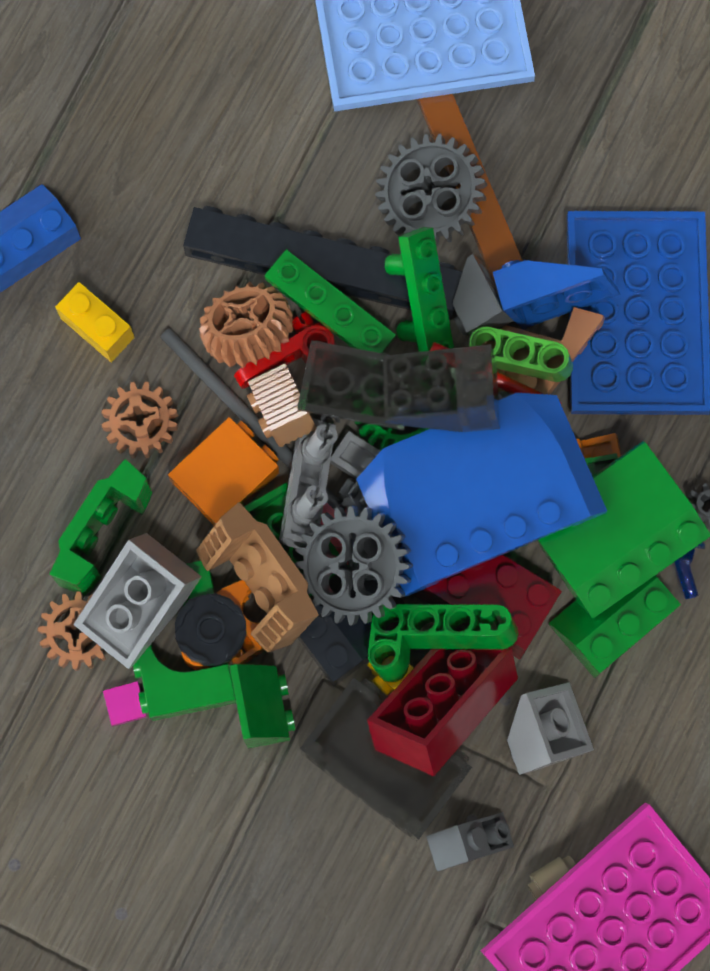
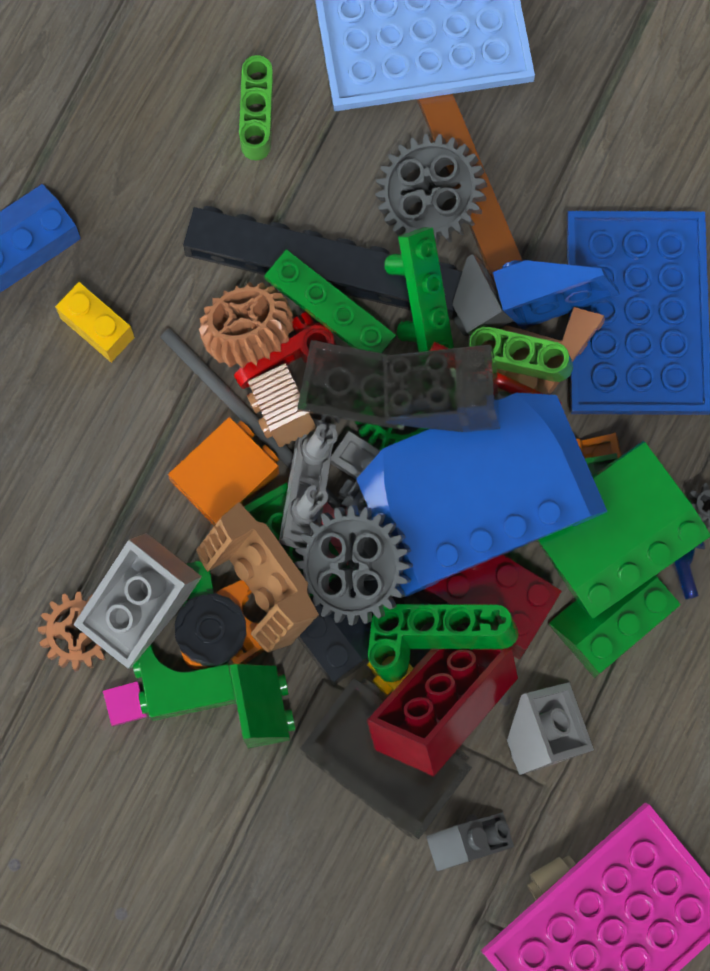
green plate [49,459,152,596] -> none
nougat gear [101,382,178,459] -> none
none -> bright green beam [239,55,273,161]

